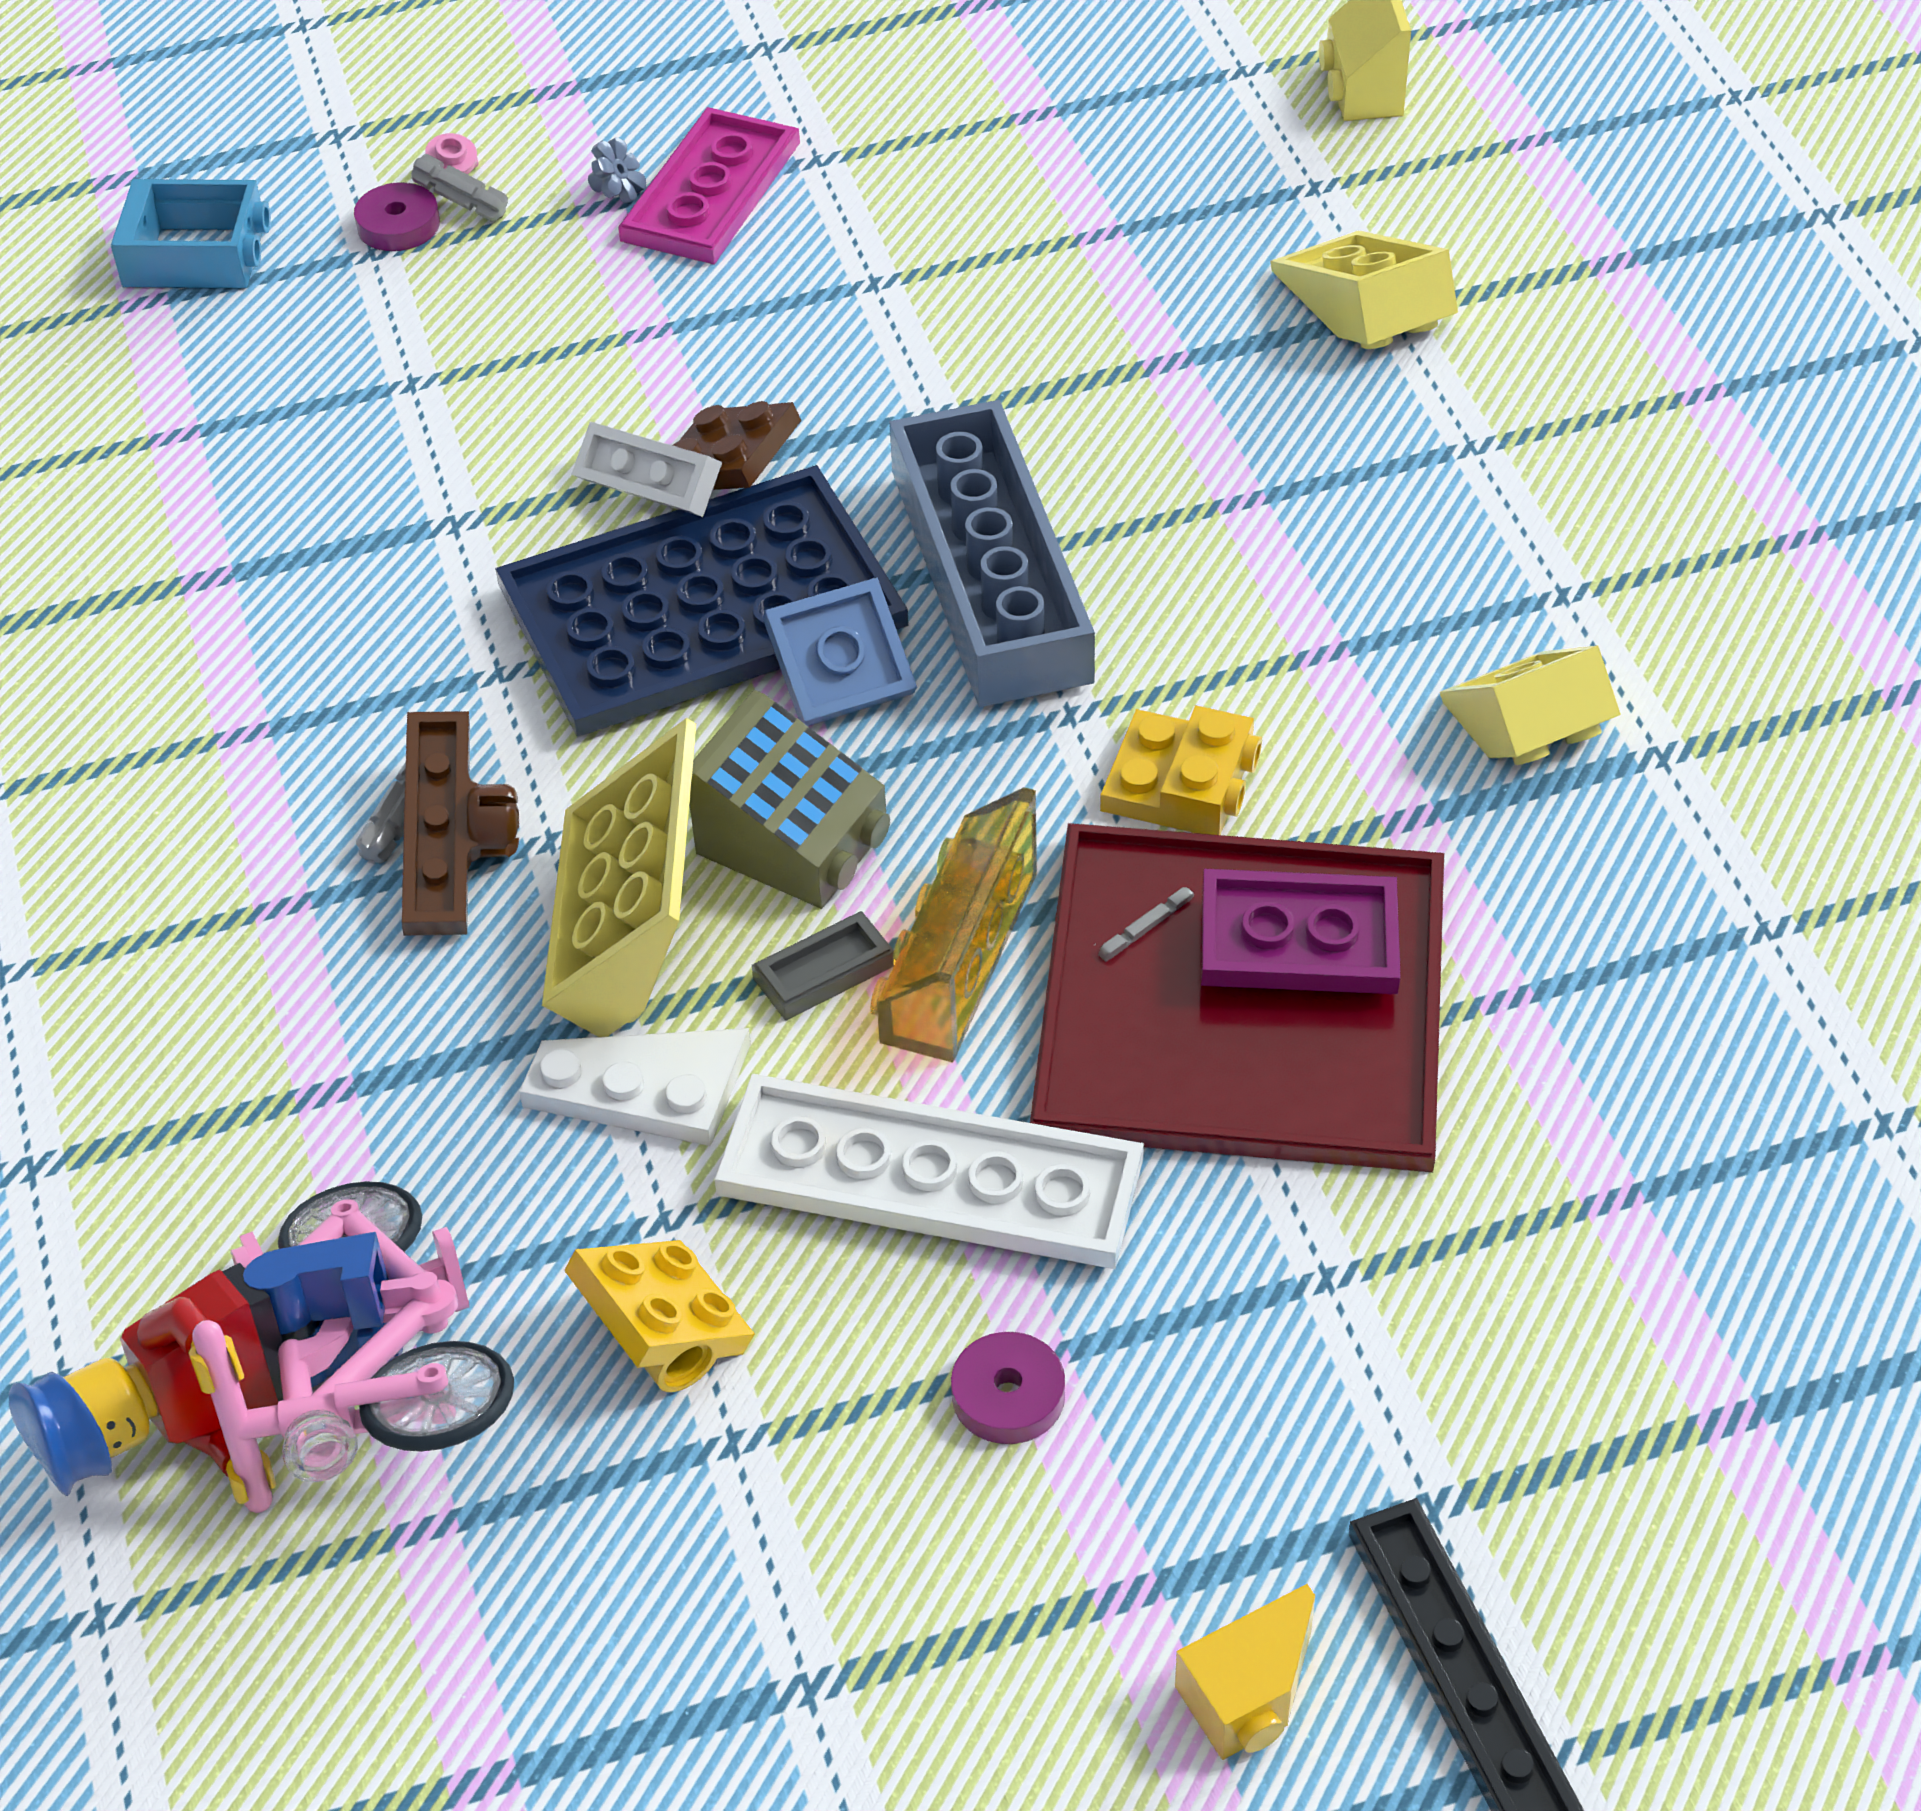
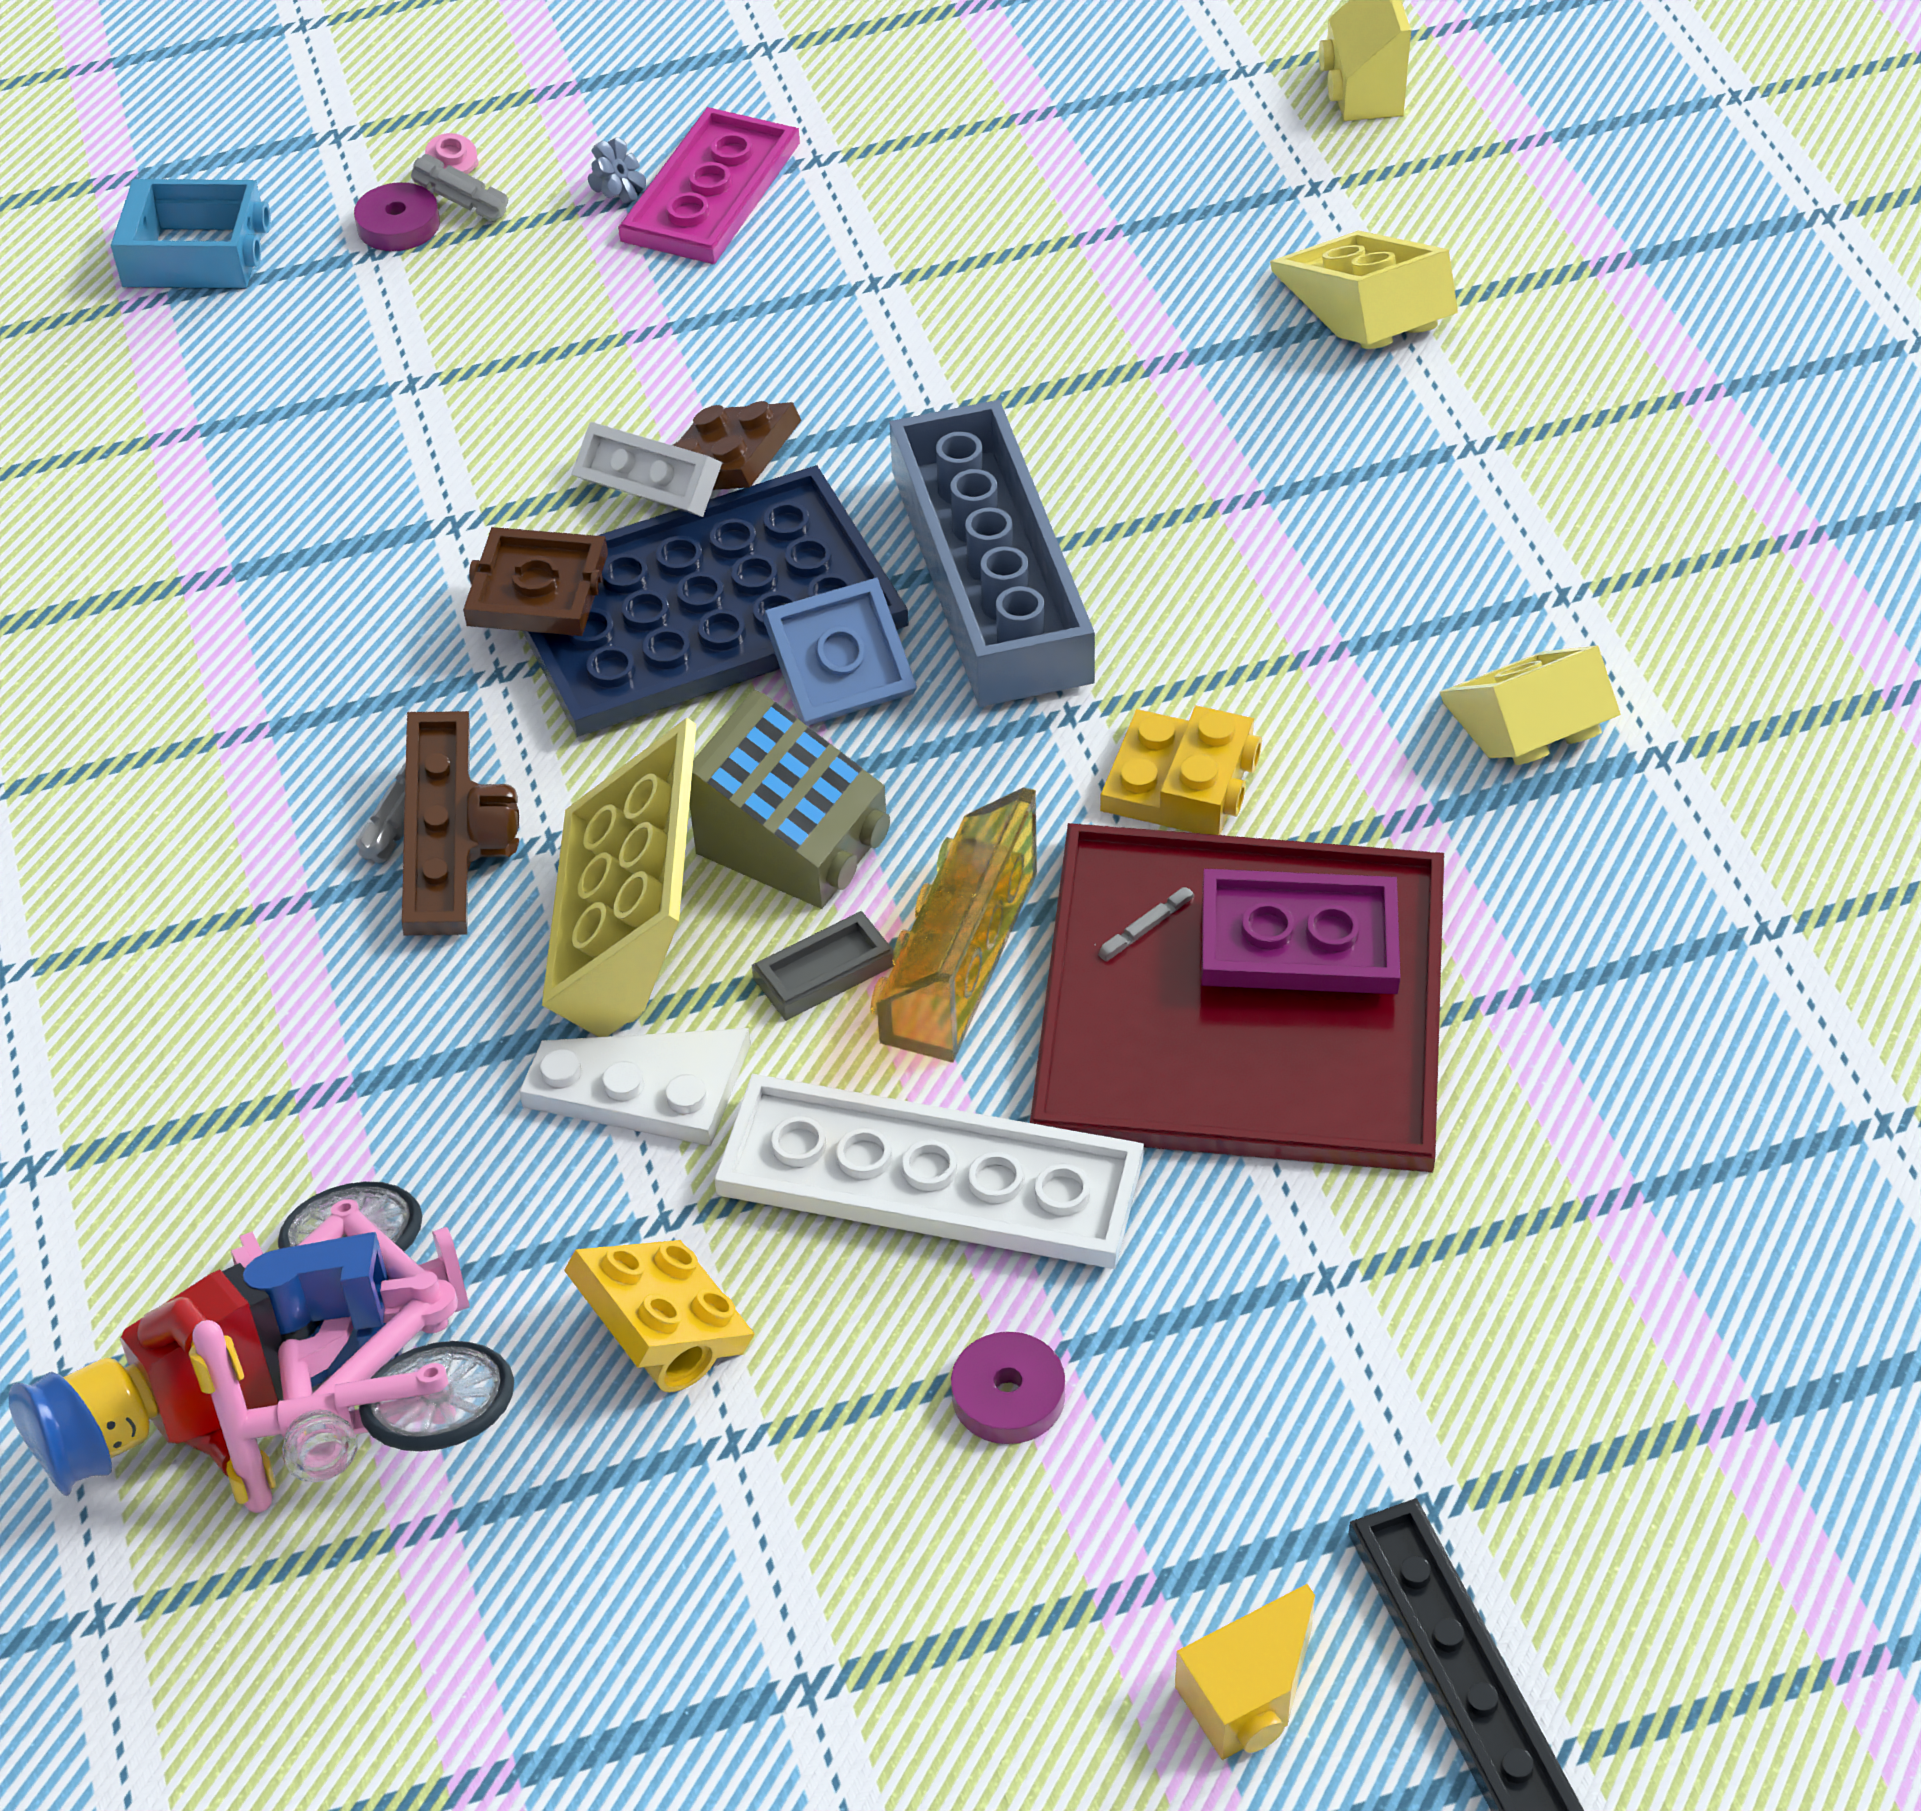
none -> reddish brown plate [463,527,608,636]

